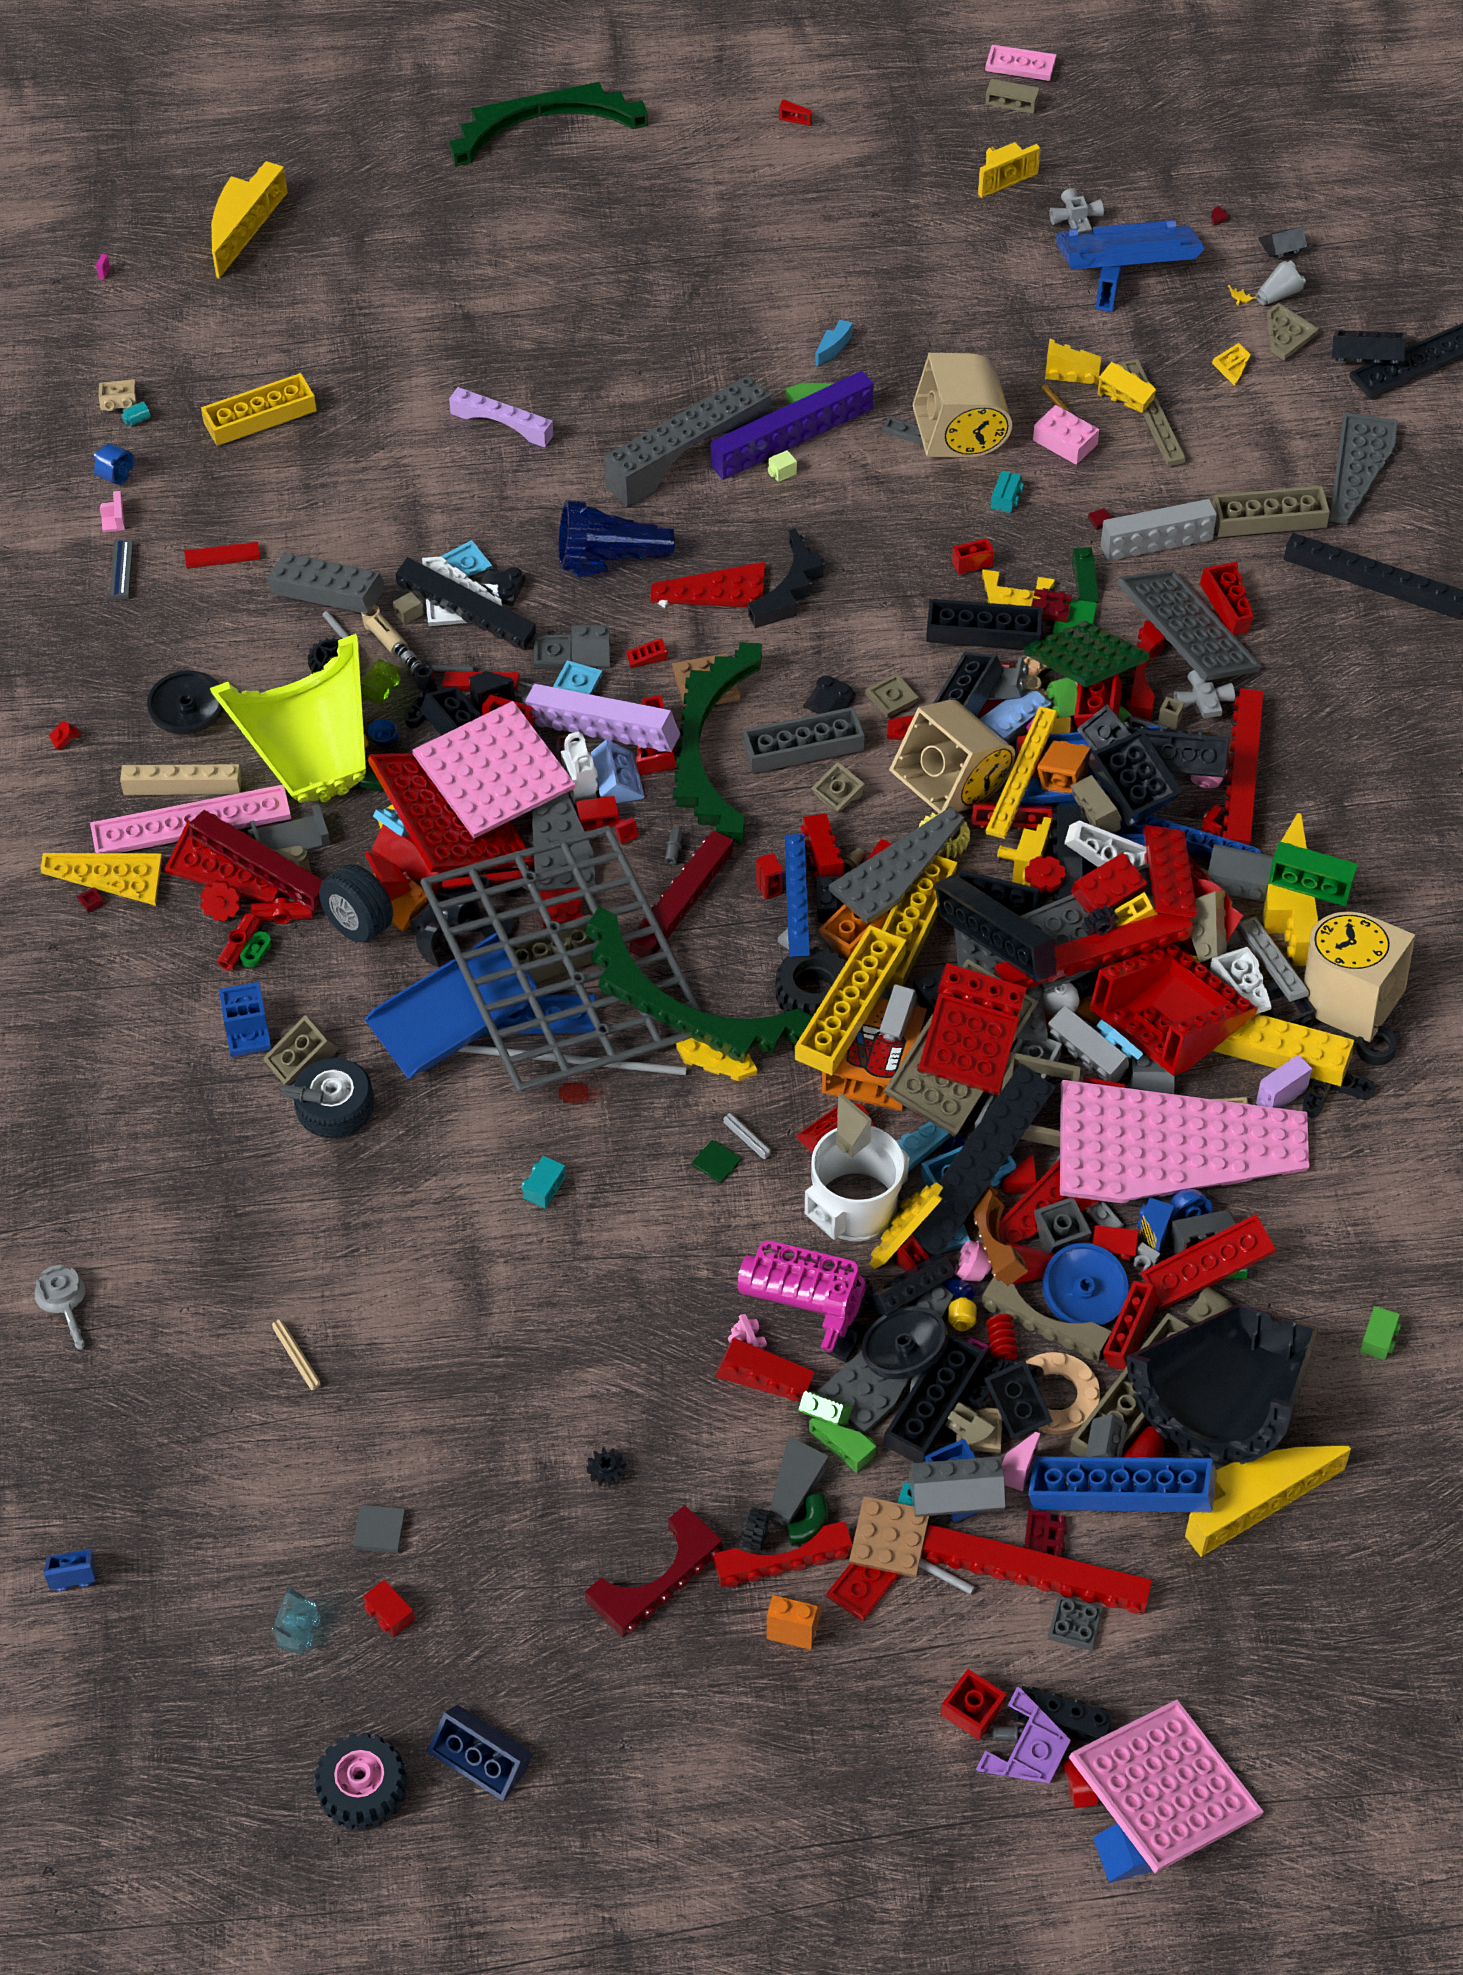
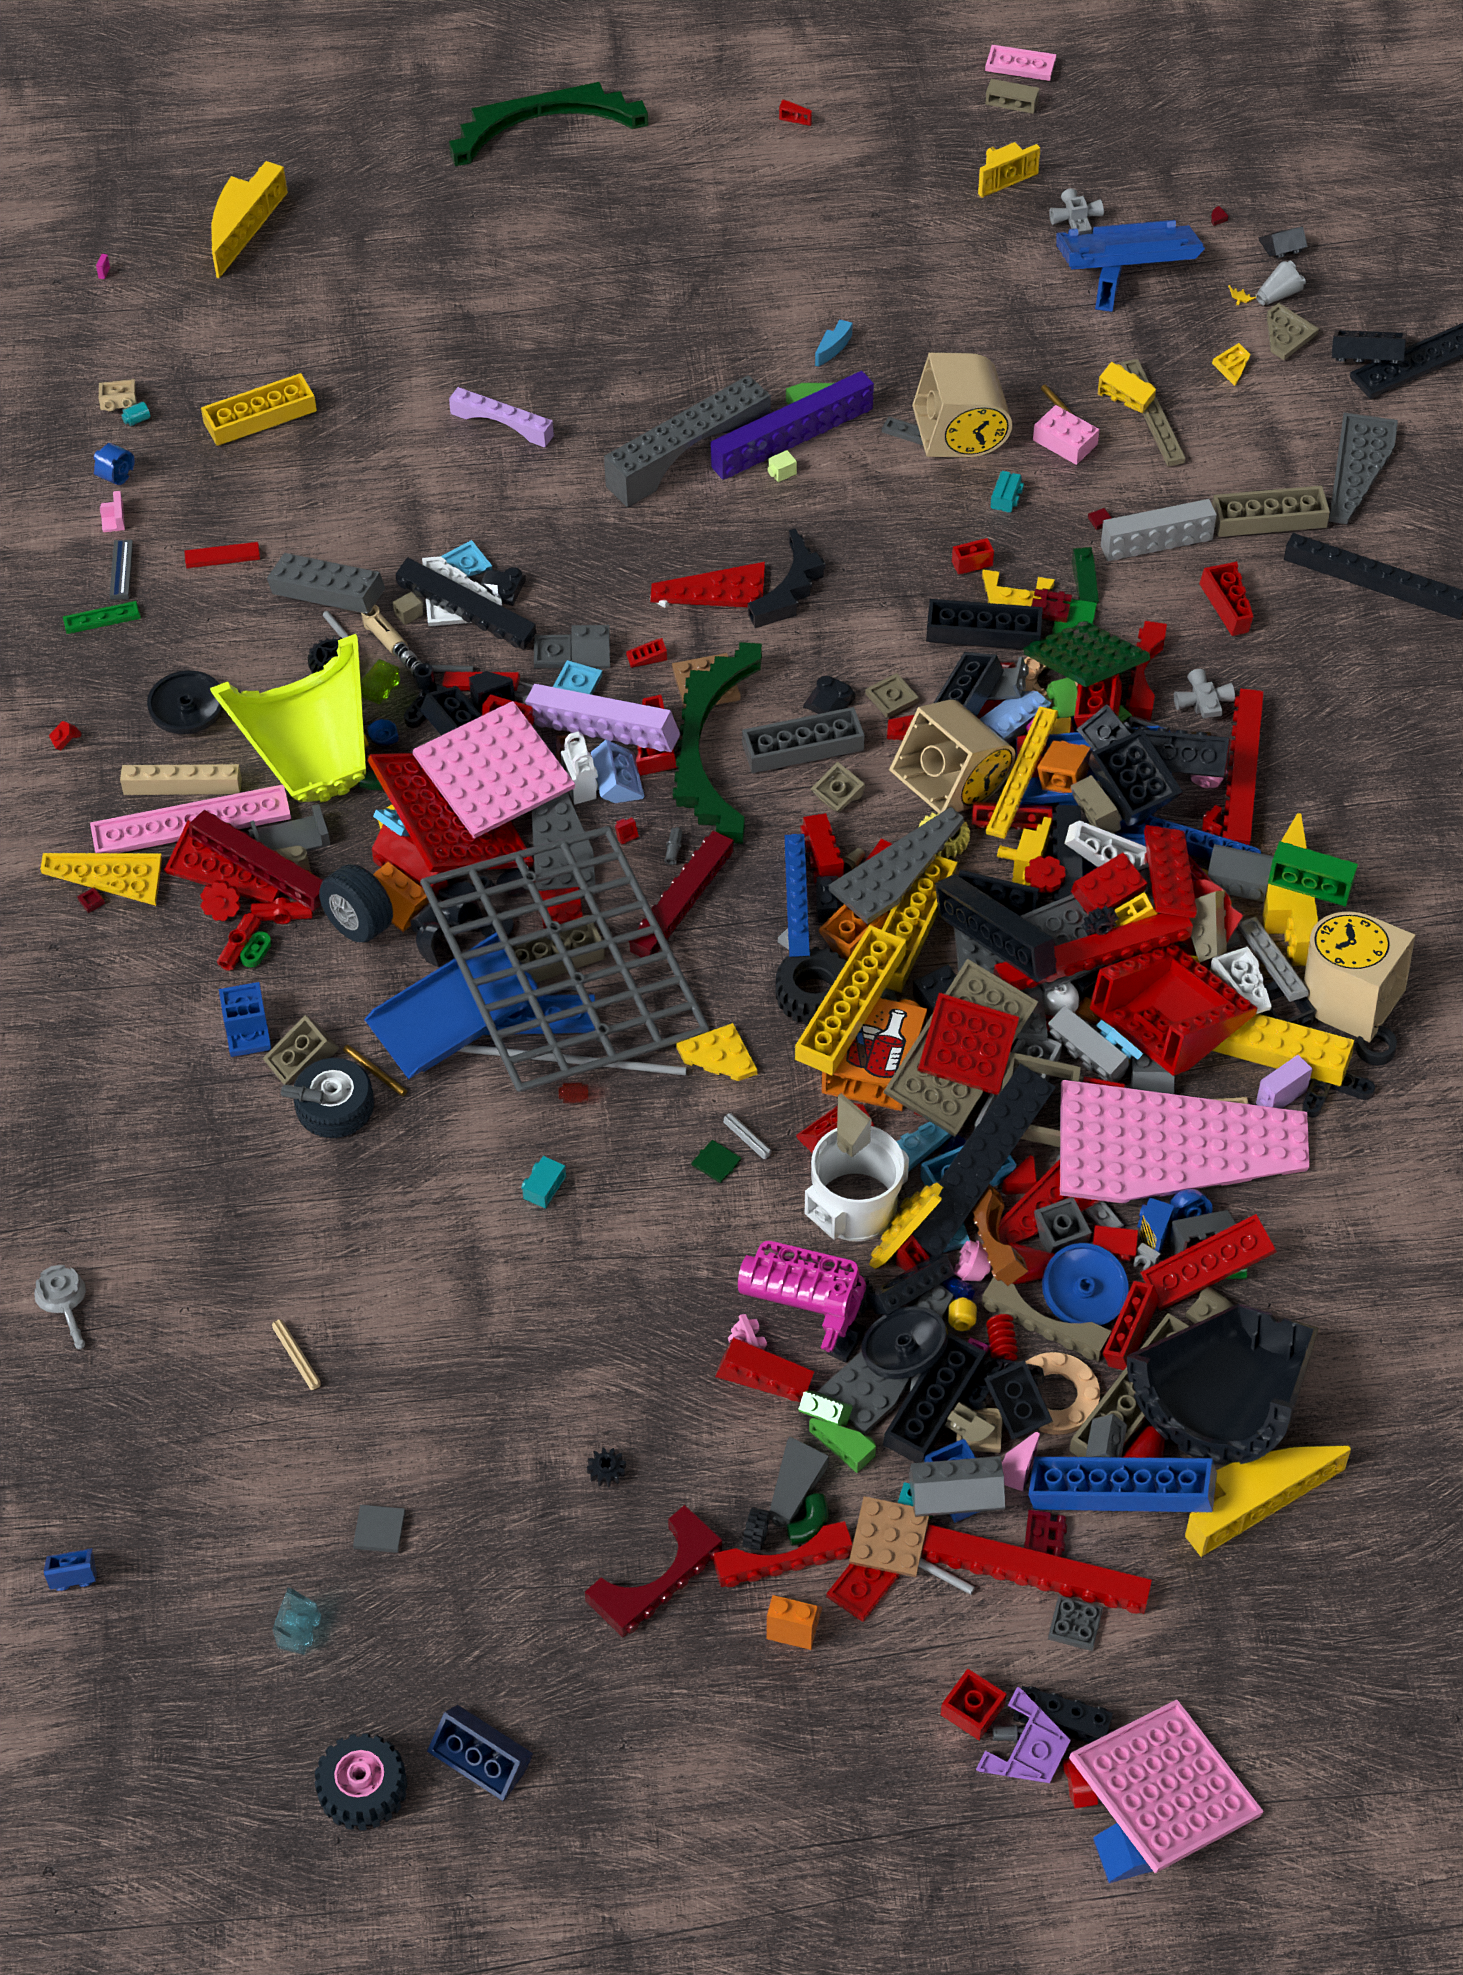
red brick [363,1580,415,1637] -> none
red slope [364,851,411,901] -> none
red tile [442,870,522,890] -> none
clear blue cone [558,500,675,577] -> none
red brick [576,796,619,831] -> none
dark green arch [586,906,813,1063] -> none
red brick [756,853,783,900] -> none
light grey slope [879,984,919,1042] -> none
red brick [937,963,1027,1016] -> none
tan tile [1023,675,1041,692] -> none
yellow wedge [1045,339,1101,385] -> none
dark grey plate [1117,569,1262,681] -> none
dark tan brick [1158,696,1184,731] -> none
bright green brick [1360,1306,1401,1360] -> none
none -> green tile [63,601,141,634]
none -> pearl gold bar [343,1044,407,1097]

